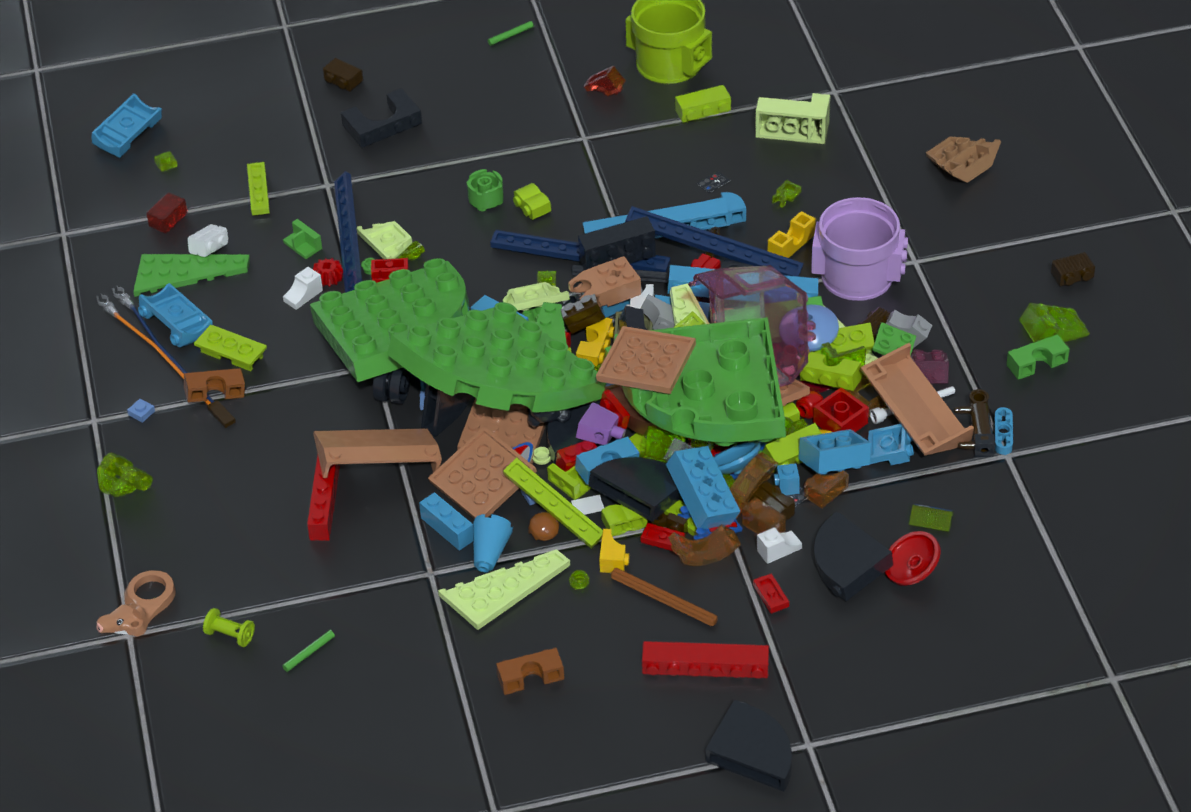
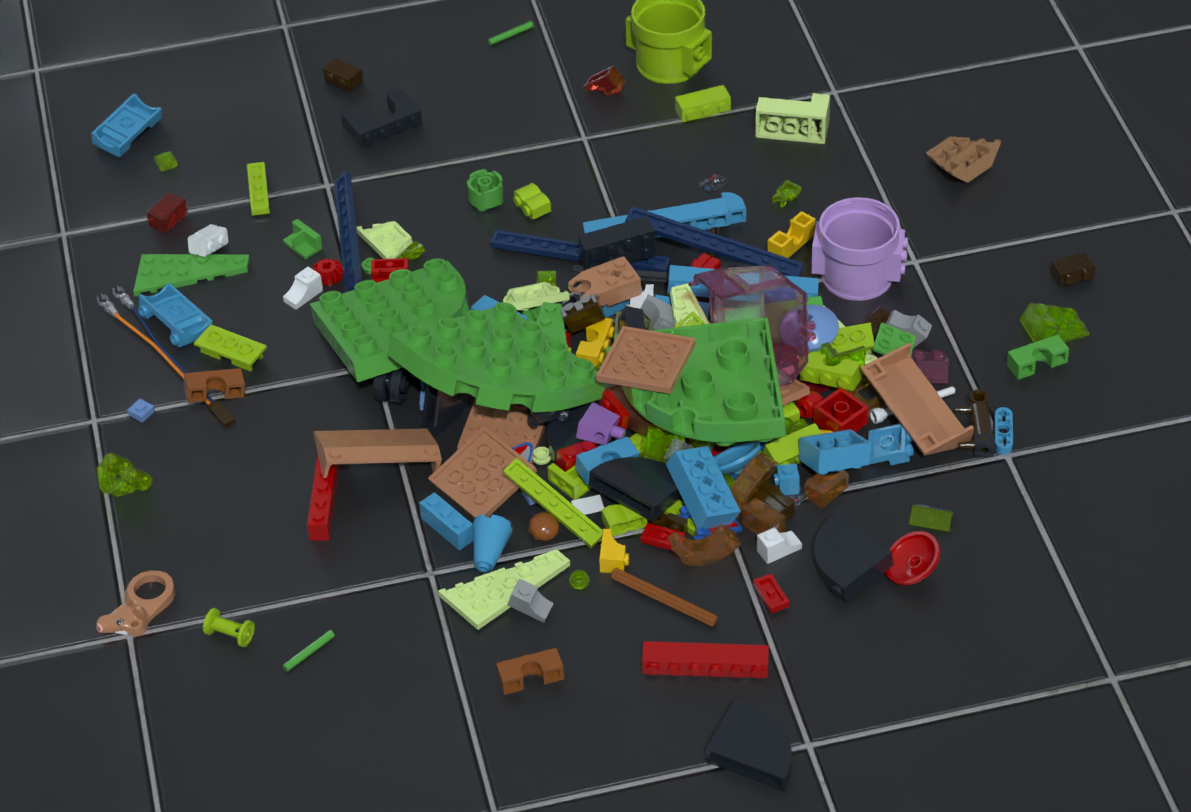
none -> light grey arch [507,578,554,623]

